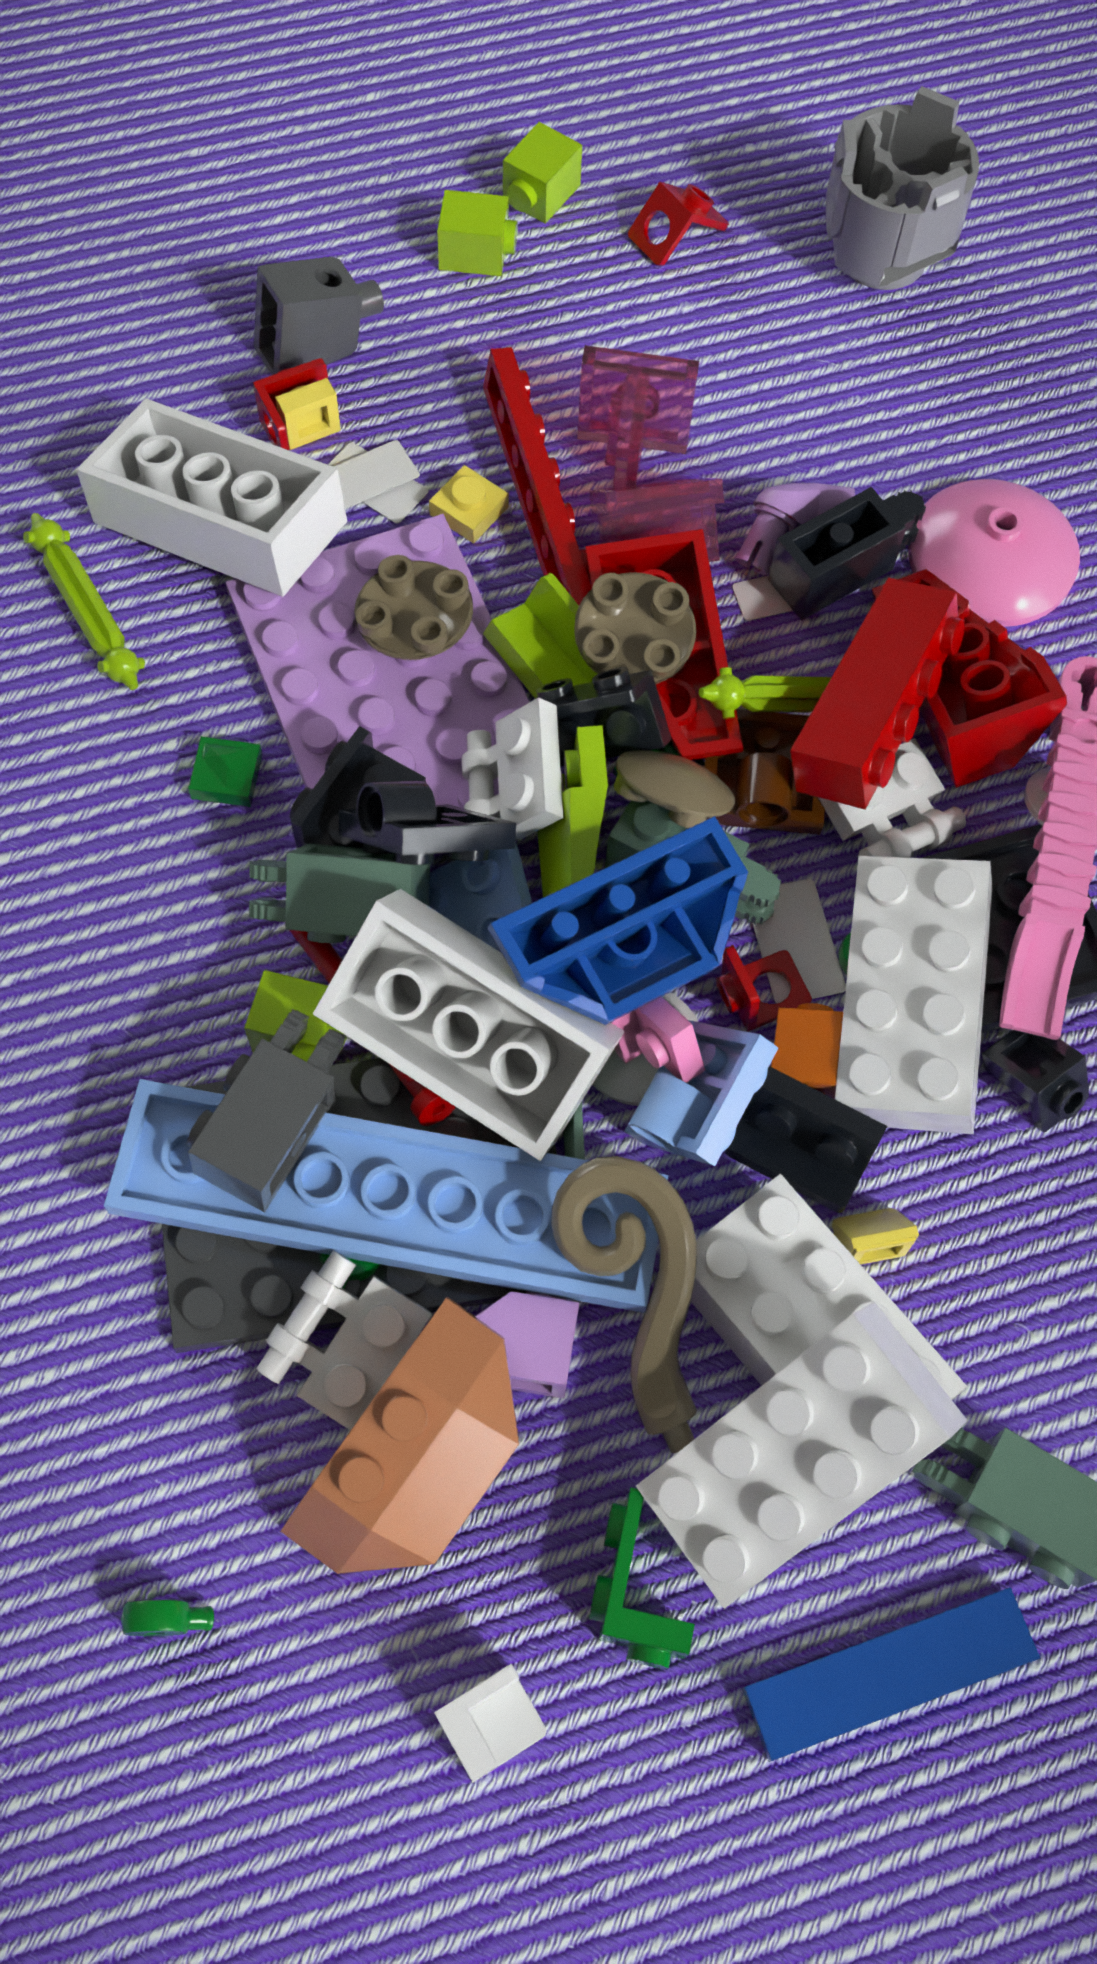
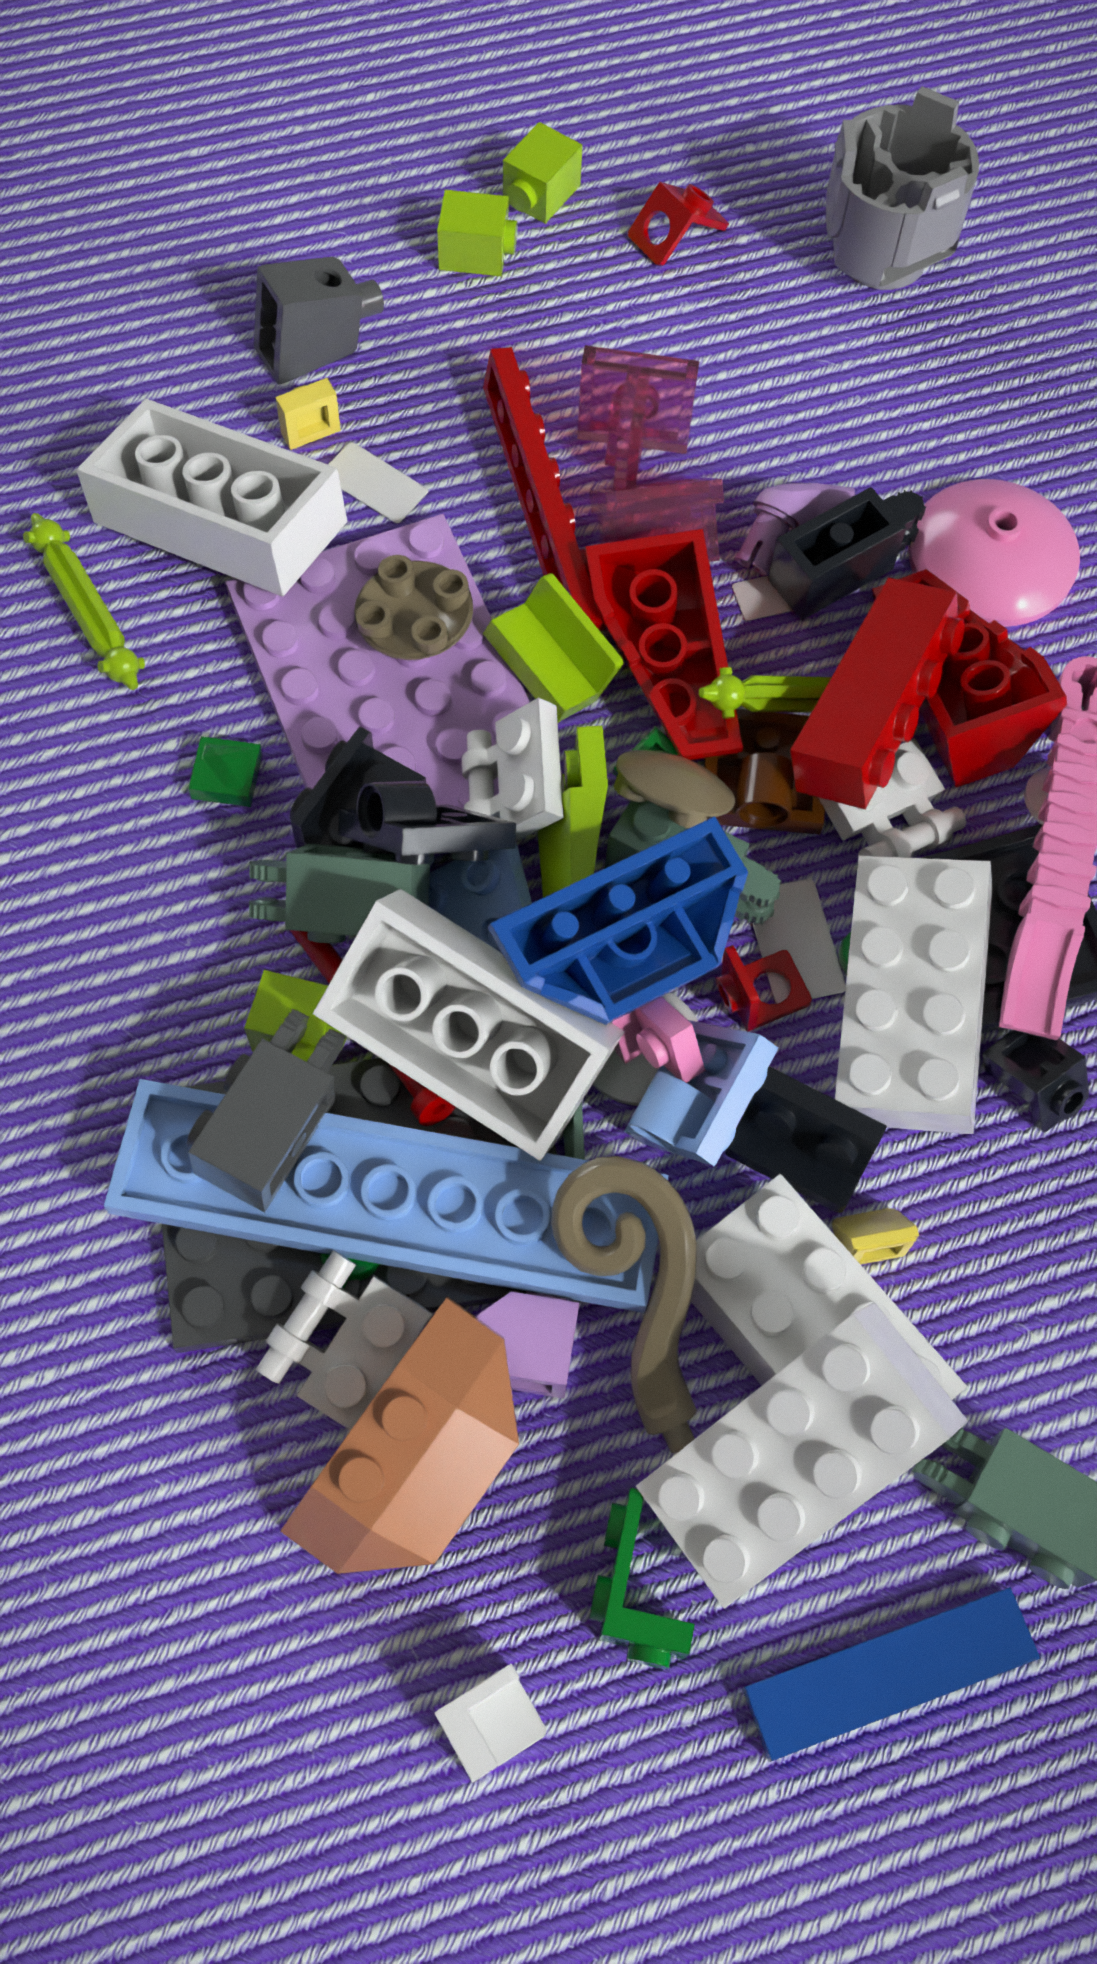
green piece [121,1600,214,1636] -> none
red bracket [253,358,328,451] -> none
white sticker [333,440,420,509] -> none
light yellow plate [429,465,509,544] -> none
black bracket [534,667,672,767] -> none
dark tan dish [574,572,696,684] -> none
orange brick [771,1003,843,1099] -> none

